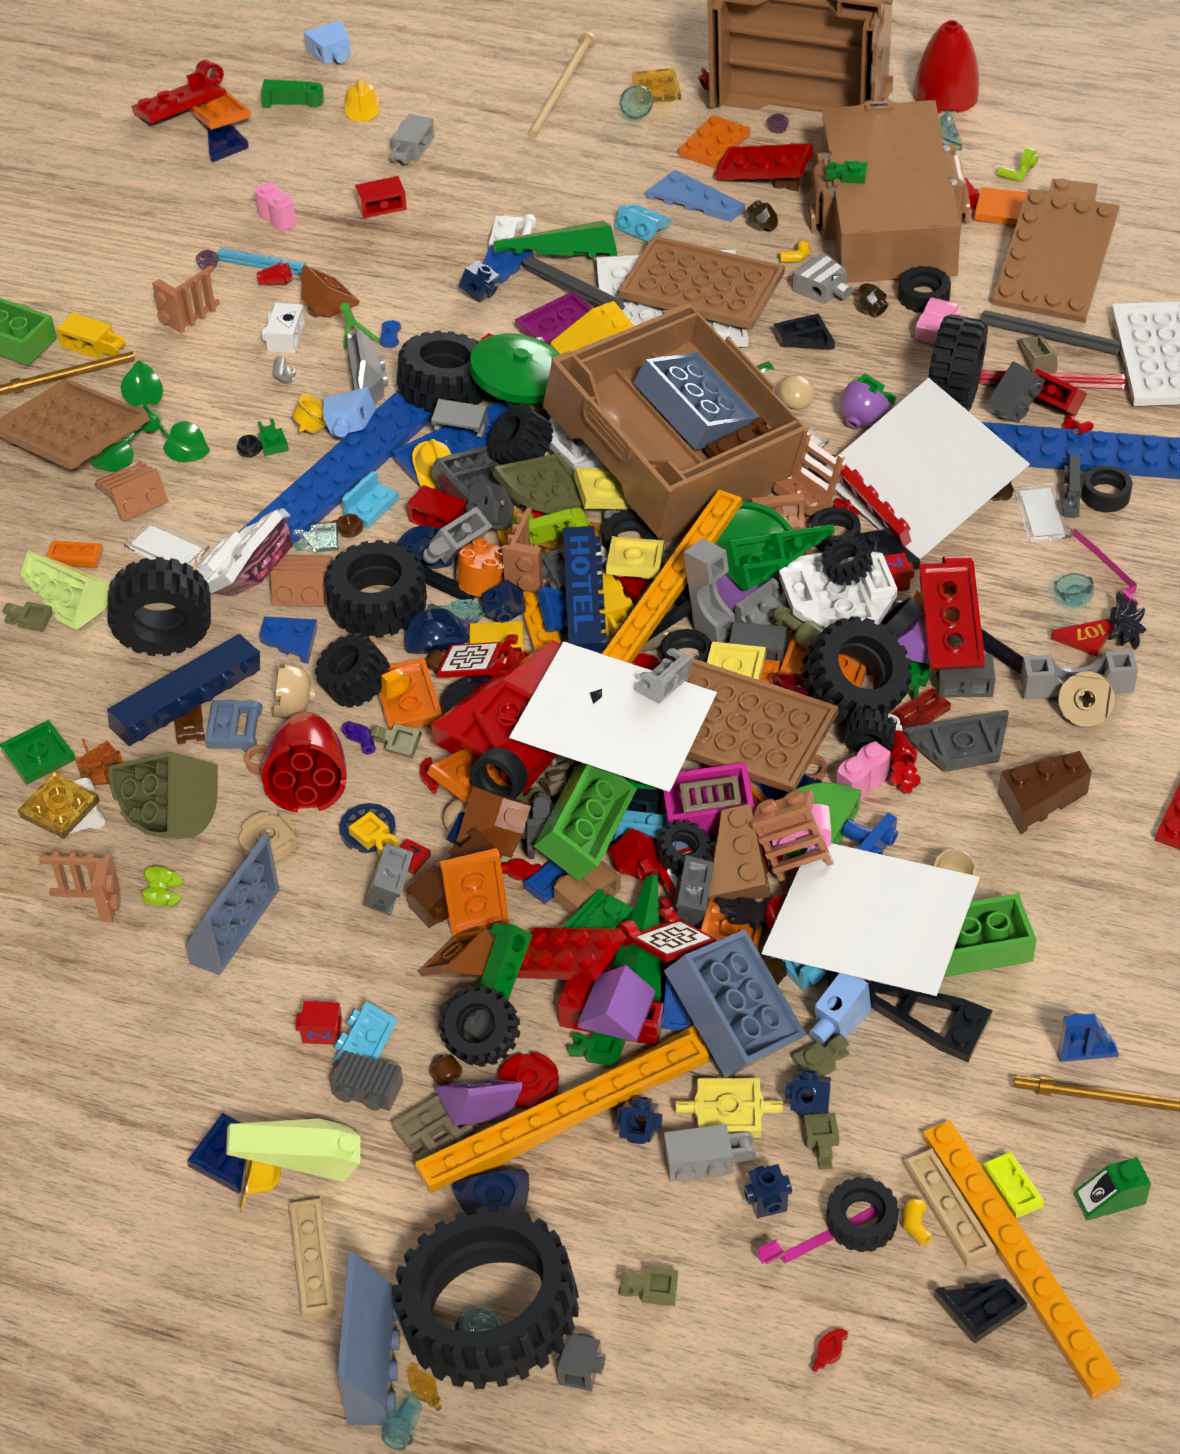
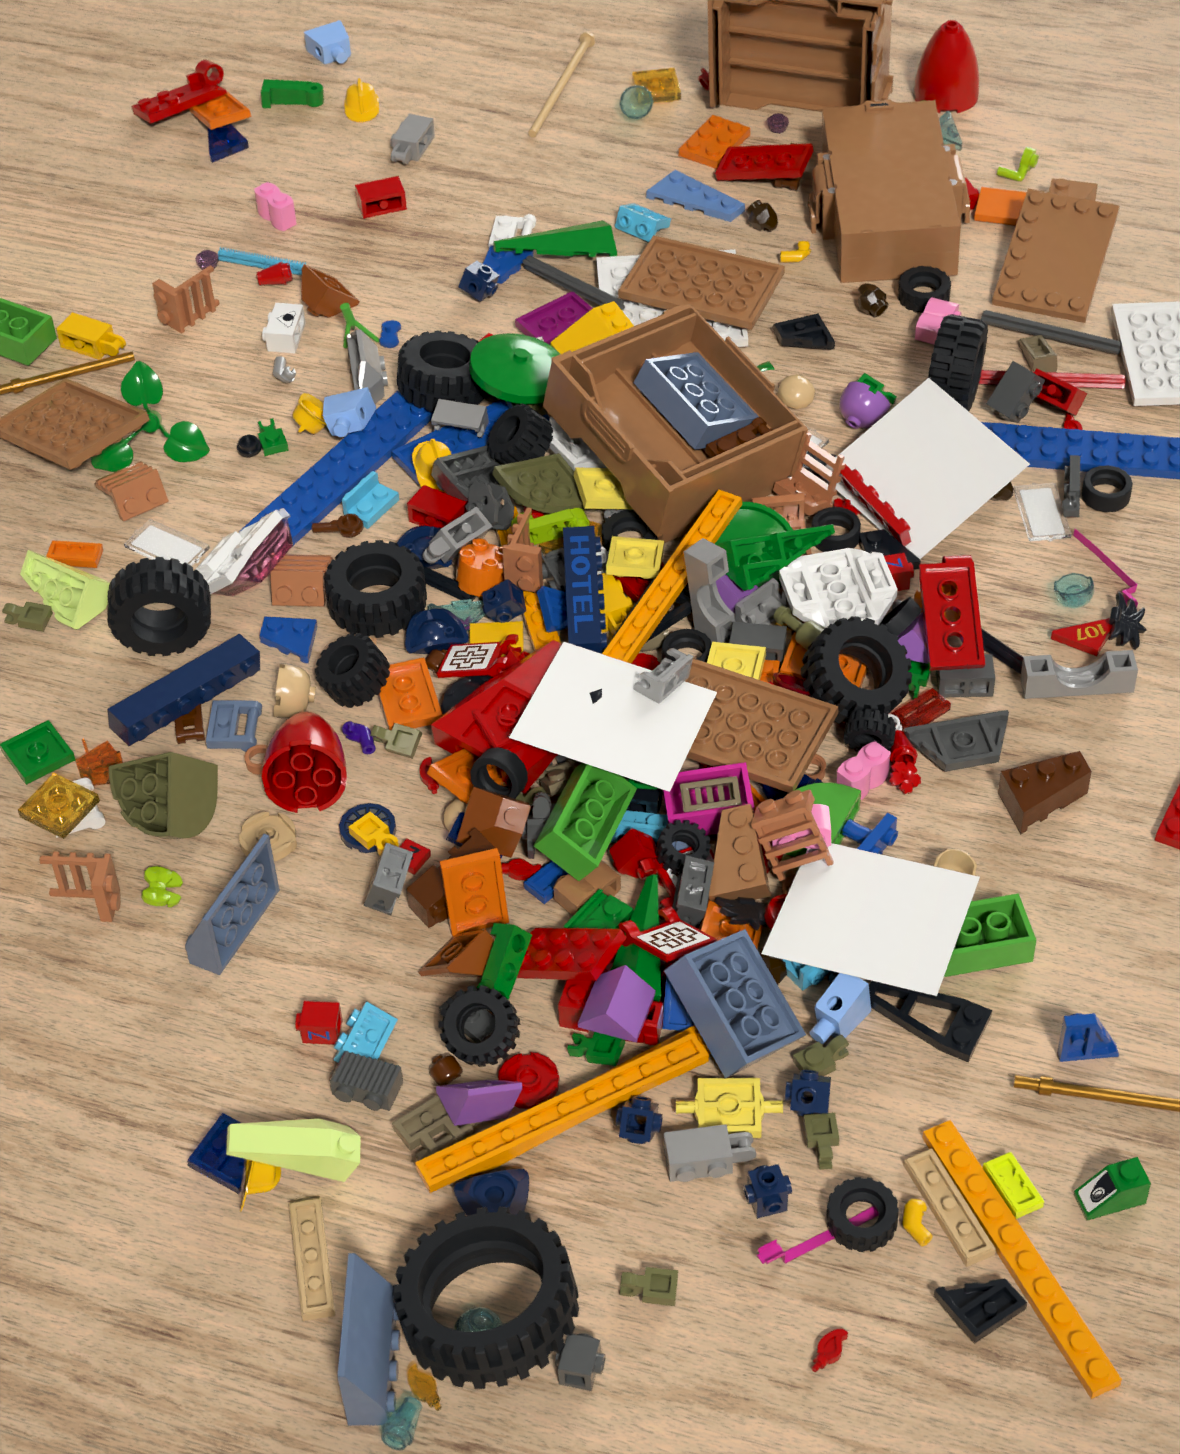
clear light blue plate [293,523,339,552] -> none
light orange tile [381,669,410,700] -> none
light grey torso [793,252,852,304] -> none
black tyre [821,535,873,586] -> none
green plate [826,161,868,184] -> none
tan plate [1058,671,1115,727] -> none
red piece [1073,421,1094,435] -> none

